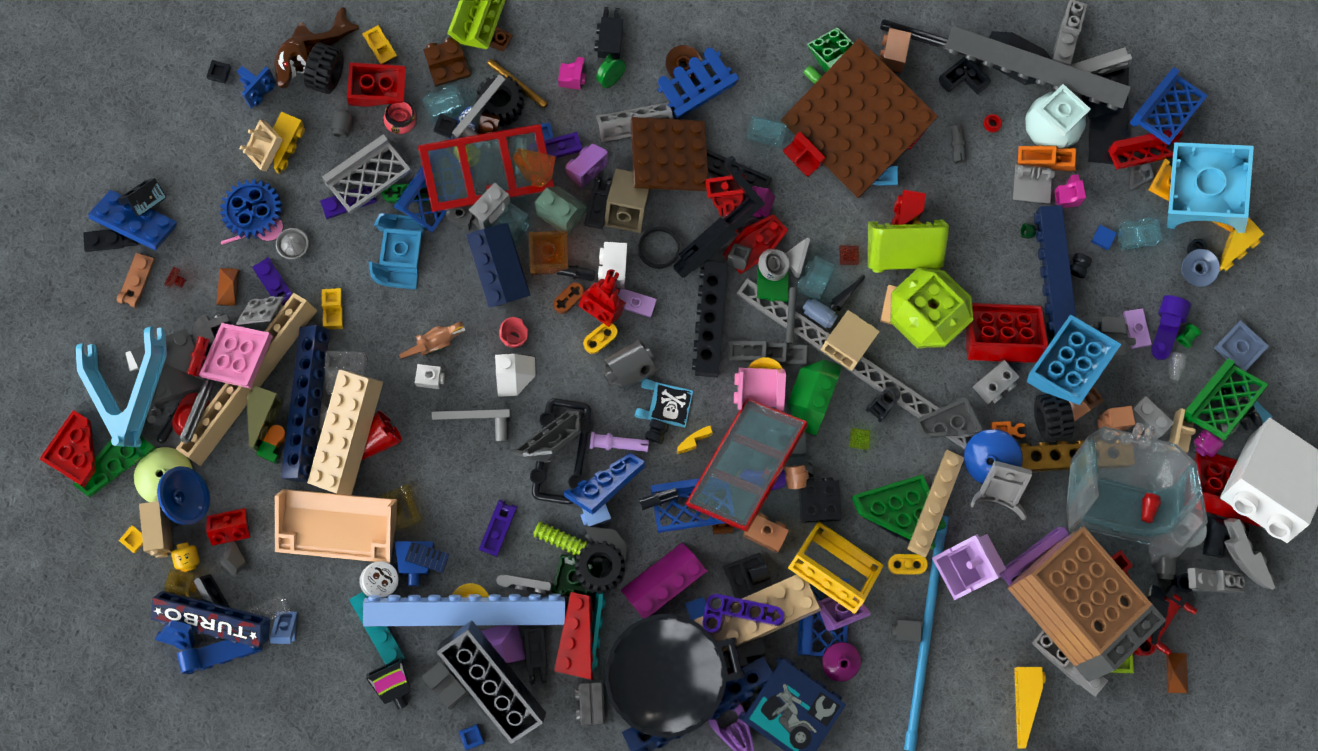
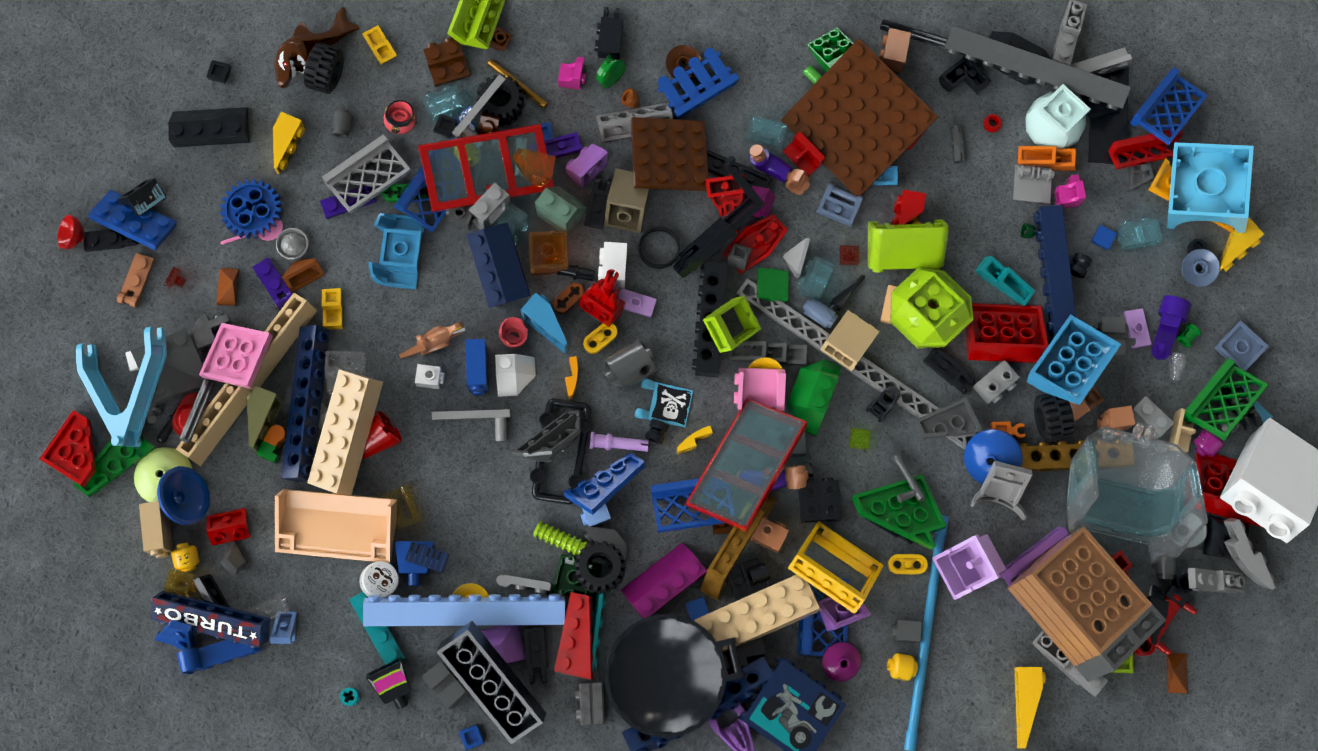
yellow tile [118,525,143,554] -> none
red pin [187,336,210,377] -> none
light grey hinge [236,296,284,325] -> none
blue bracket [237,66,276,109] -> none
tan plate [239,120,283,172] -> none
red slope [347,62,406,107] -> none
dark purple plate [478,499,518,557] -> none
black axle [639,488,679,510] -> none
dark purple beam [702,594,786,634] -> none
light grey hat [758,249,790,281] -> none
dark grey bar [786,287,797,344] -> none
tan plate [907,450,964,557] -> none
red cone [1141,493,1162,523] -> none
none -> red piece [57,215,84,250]
none -> black slope [168,107,249,147]
none -> dark orange slope [282,258,325,293]
none -> teal bush [340,687,361,706]
none -> blue brick [465,339,489,396]
none -> dark azure slope [521,293,568,354]
none -> light orange slope [565,356,578,399]
none -> dark orange tile [621,88,640,109]
none -> pearl gold slope [700,495,778,600]
none -> lime window [703,295,761,353]
none -> piece [750,144,810,195]
none -> sand blue plate [816,183,863,227]
none -> dark grey piece [887,450,926,503]
none -> yellow head [887,653,918,681]
none -> black hinge [923,348,975,395]
none -> teal slope [975,256,1035,306]

